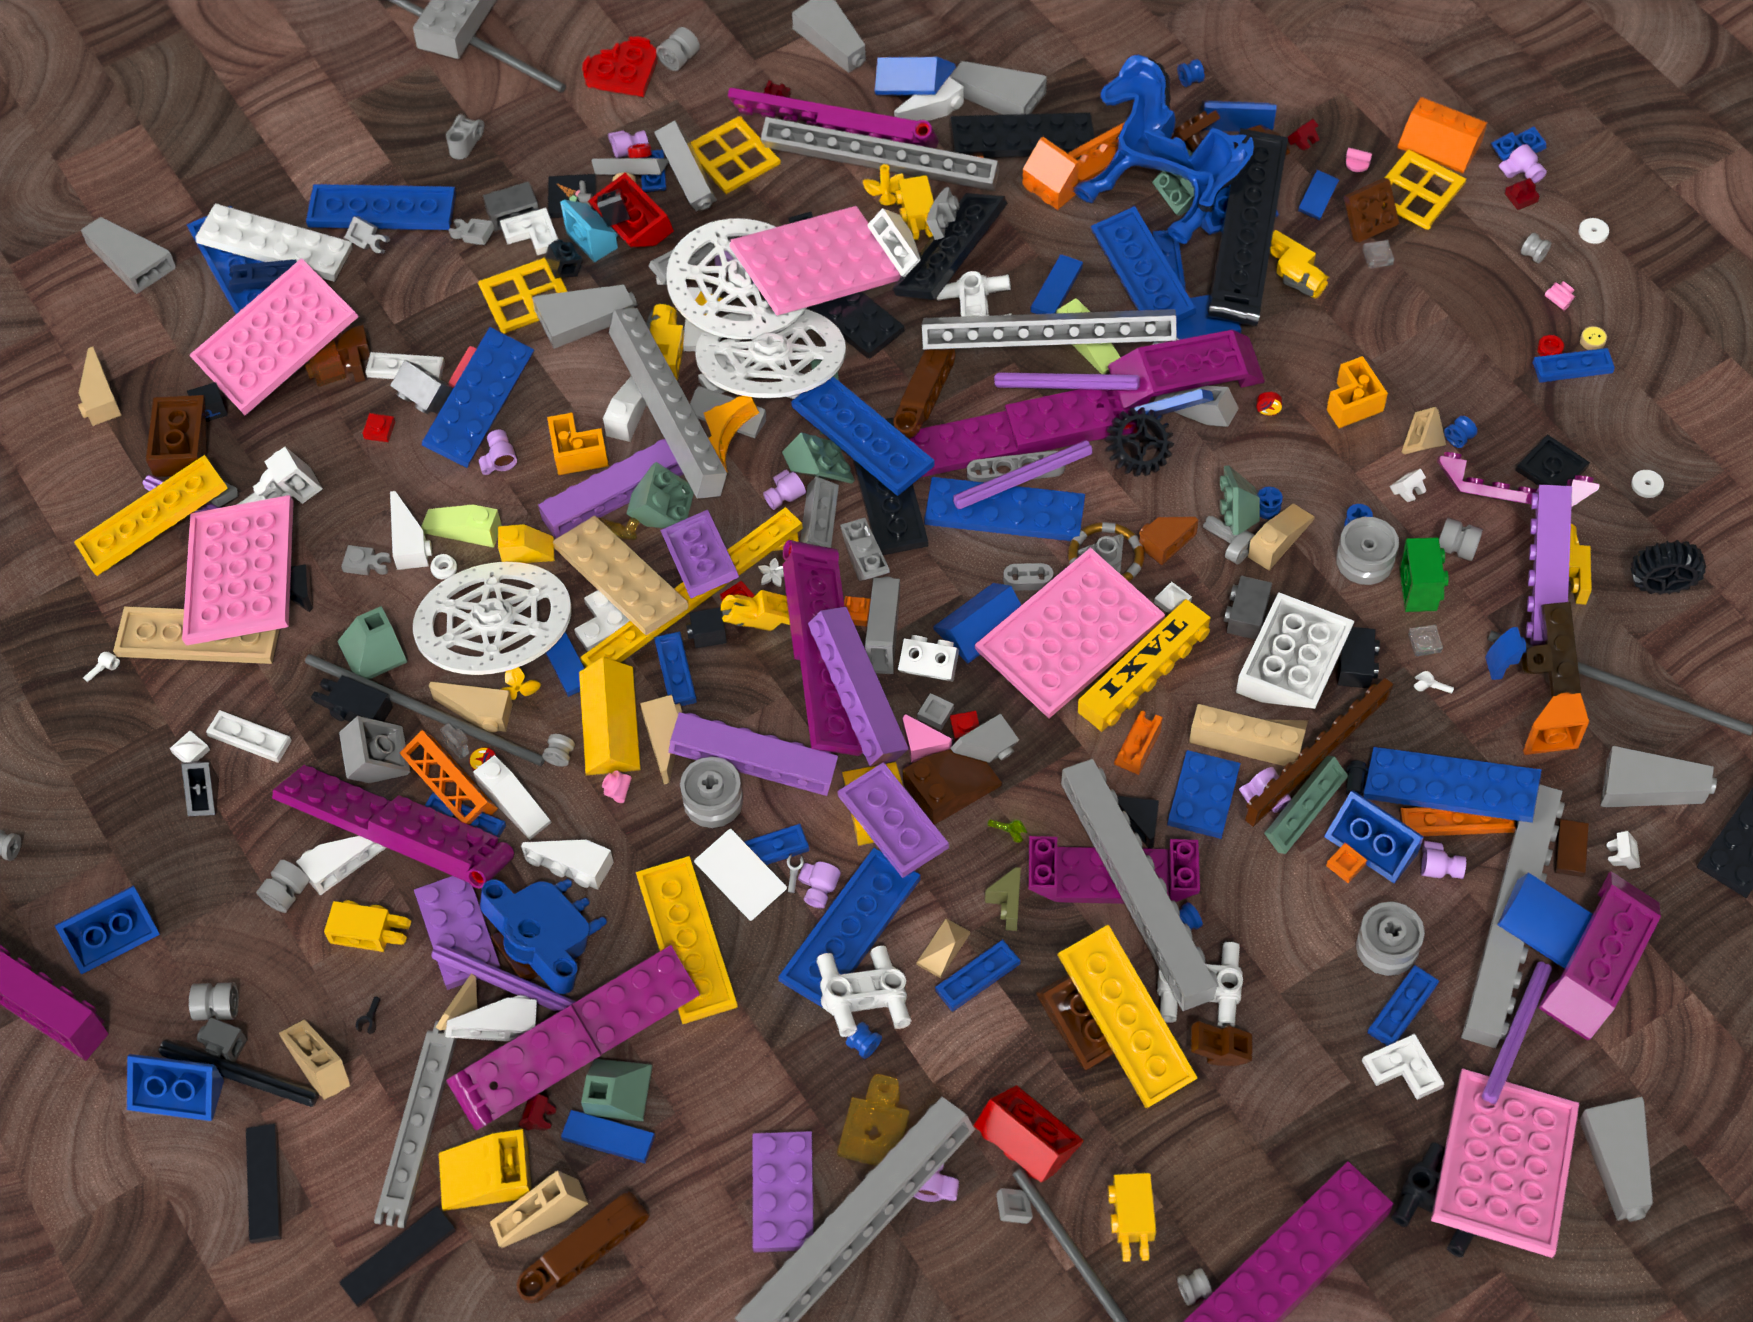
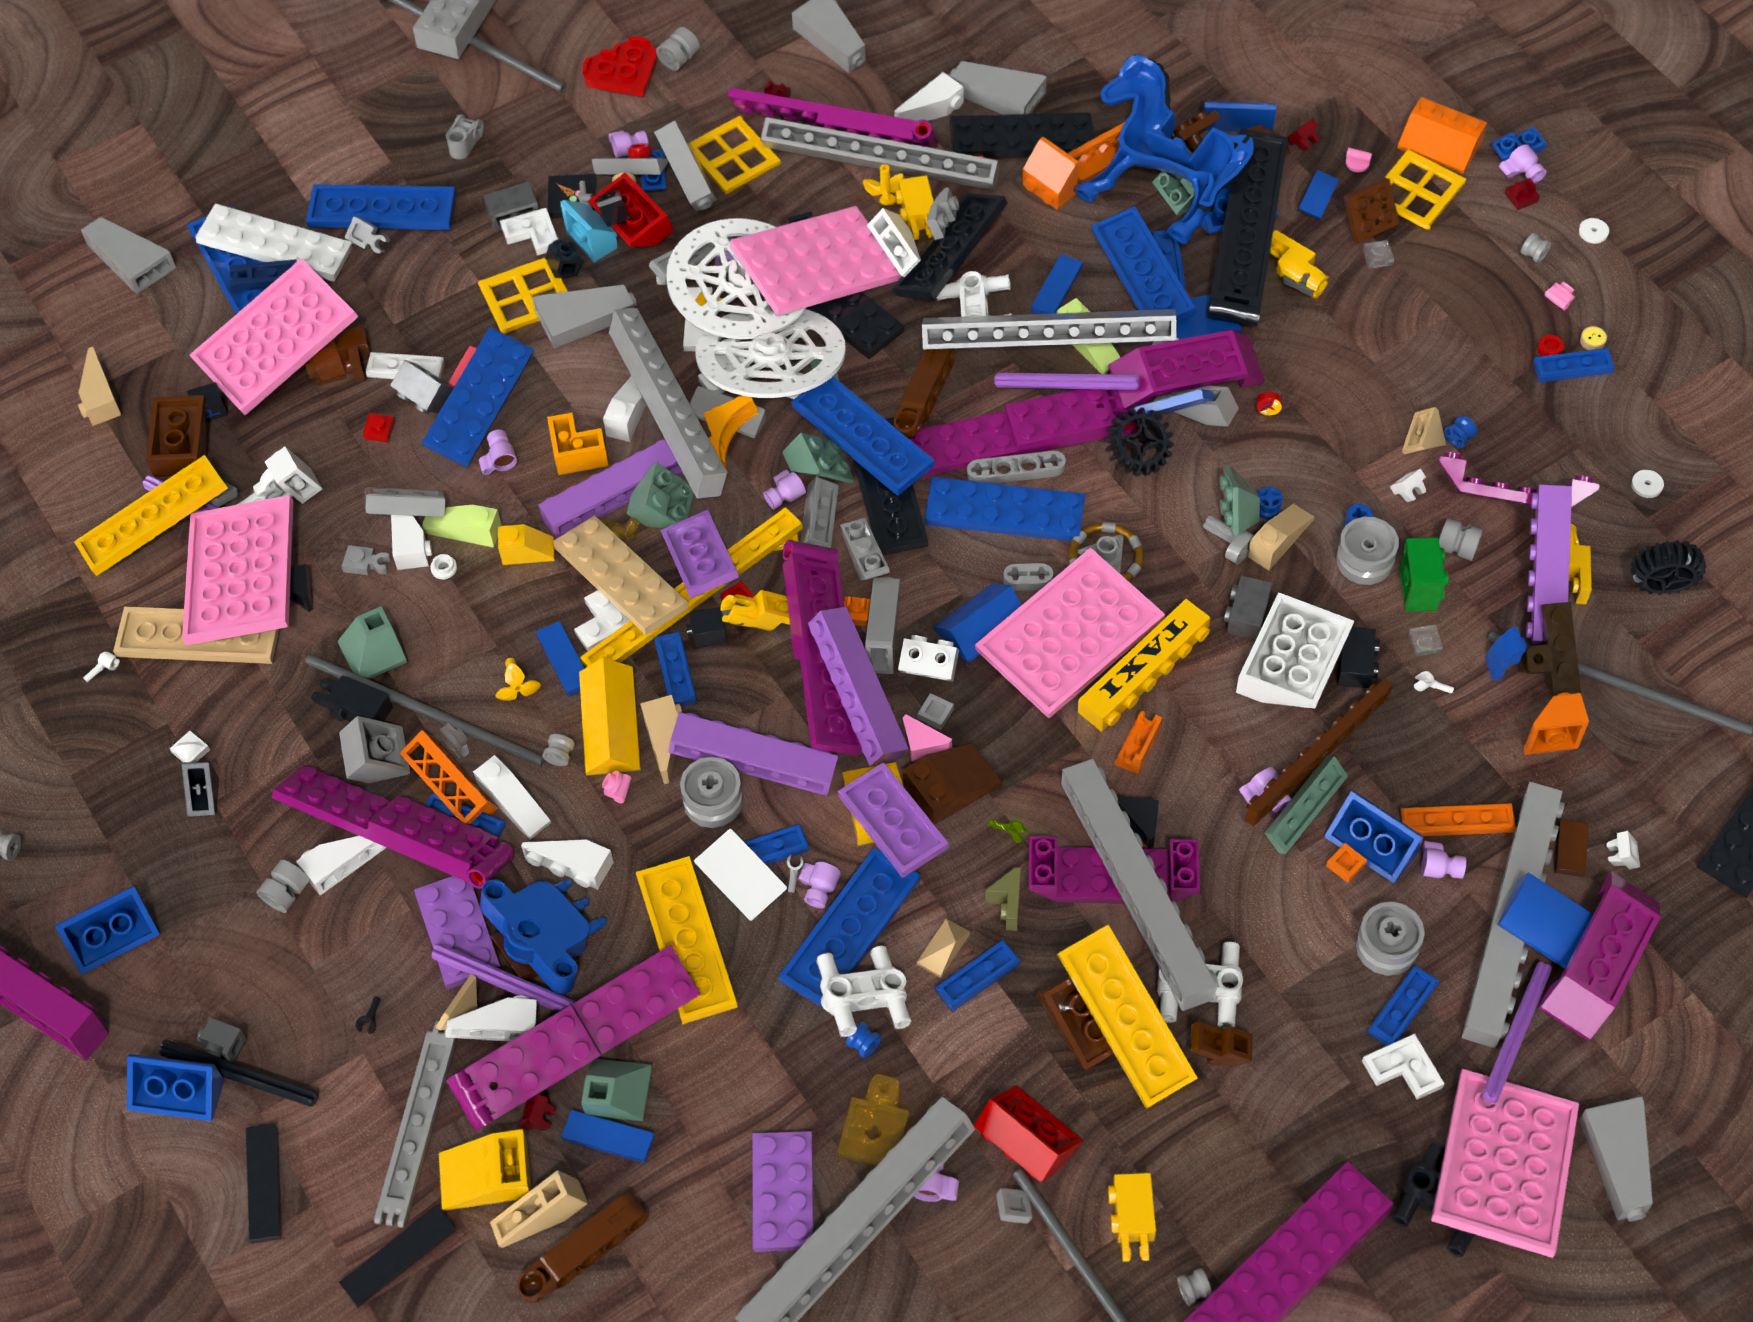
light grey wheel [189,983,239,1021] -> none
white tile [206,710,292,763] -> none
tan slope [279,1019,350,1100] -> none
yellow hinge [324,900,411,952] -> none
white piece [413,562,571,675] -> none
tan slope [429,682,513,732] -> none
light grey plate [448,219,495,245] -> none
tile [469,747,496,771] -> none
yellow plate [646,304,684,380] -> none
white plant [758,558,784,587] -> none
slope [875,57,956,95] -> none
red plate [950,711,980,743] -> none
light grey slope [951,714,1019,763] -> none
medium lavender axle [953,440,1092,509] -> none
dark orange slope [1139,517,1199,565] -> none
white tile [1154,582,1192,614] -> none
blue plate [1167,750,1241,839] -> none
blue wheel [1178,59,1205,87] -> none
blue wheel [1179,902,1203,930] -> none
tan wedge [1189,704,1308,766] -> none
light orange brick [1327,356,1388,428] -> none
black pin [1345,760,1368,796] -> none
blue plate [1364,747,1541,823] -> none
black tile [1516,434,1590,486] -> none
light grey slope [1600,746,1717,807] -> none
none -> light grey slope [365,487,445,517]

